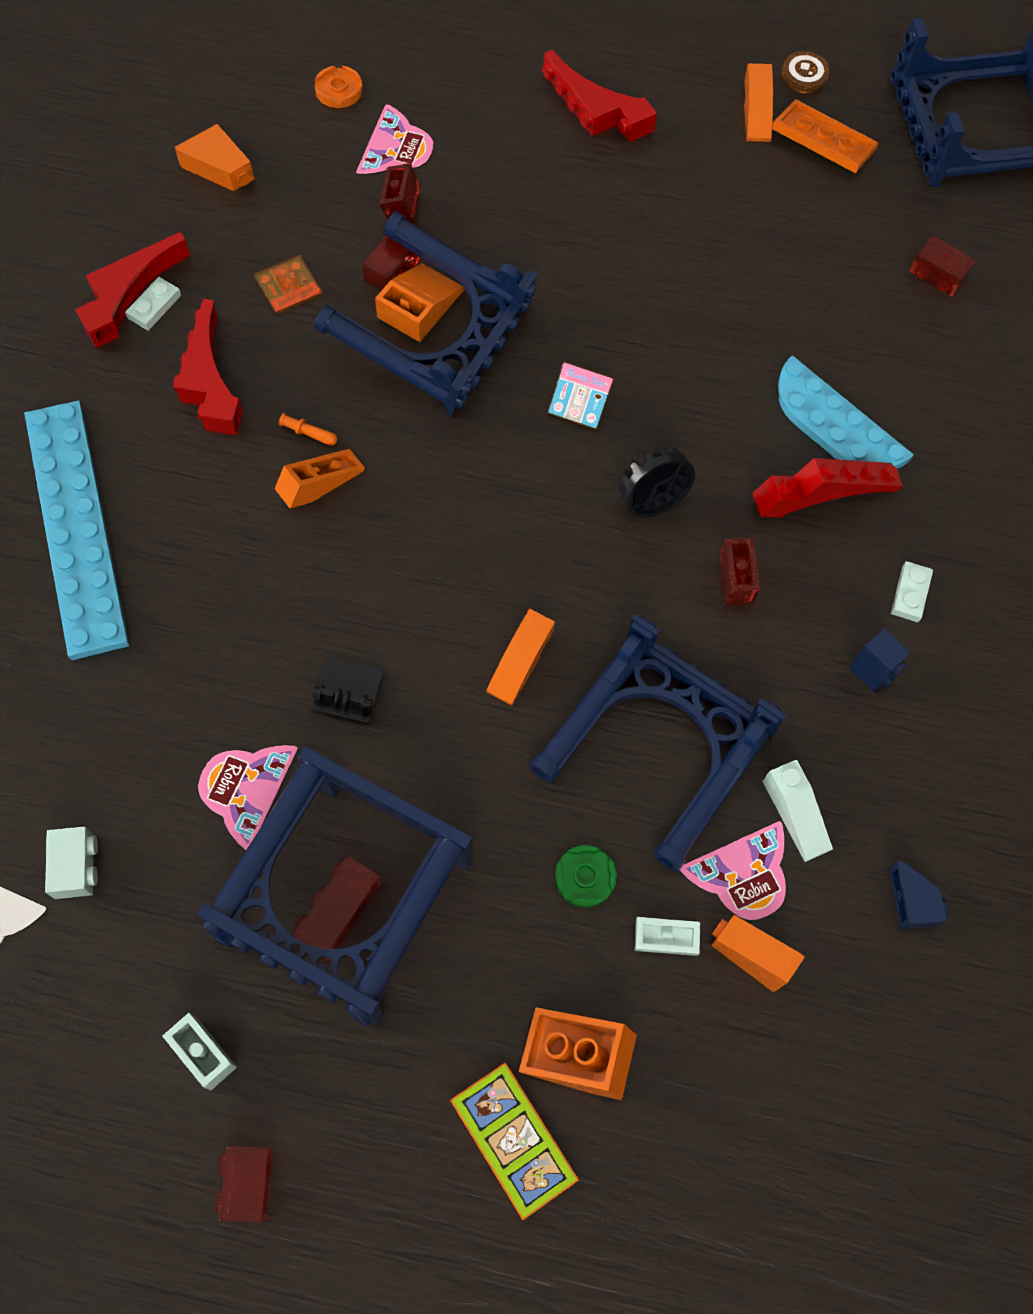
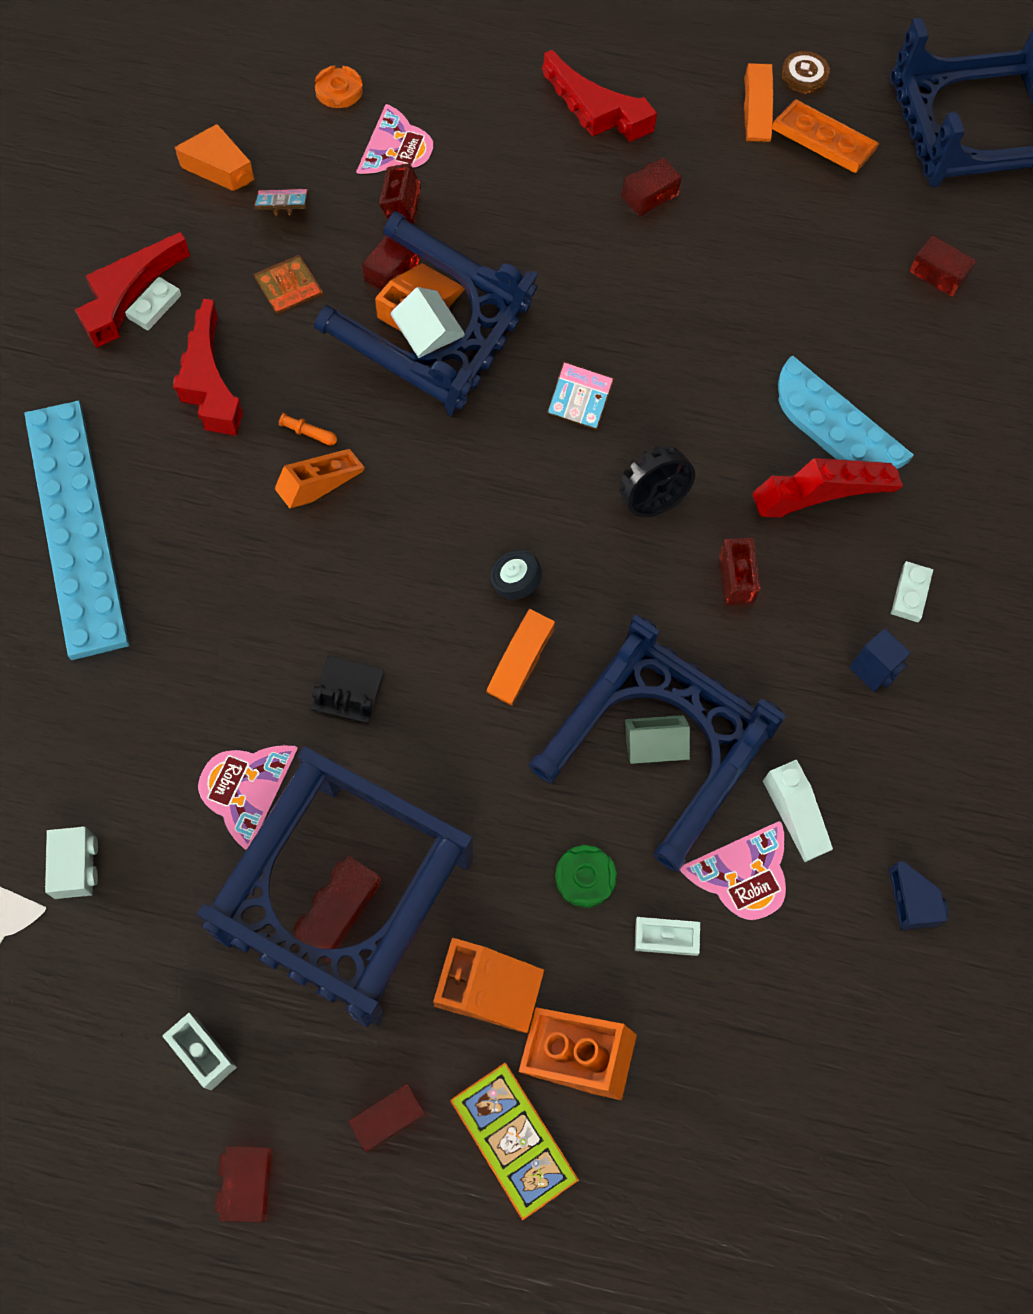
orange slope [711,915,805,993] -> none
none -> piece [254,189,309,216]
none -> clear red brick [348,1084,425,1153]
none -> light aqua slope [391,287,465,358]
none -> orange slope [433,938,544,1033]
none -> black wheel [490,550,542,600]
none -> clear red brick [622,157,682,217]
none -> sand green brick [625,715,690,764]

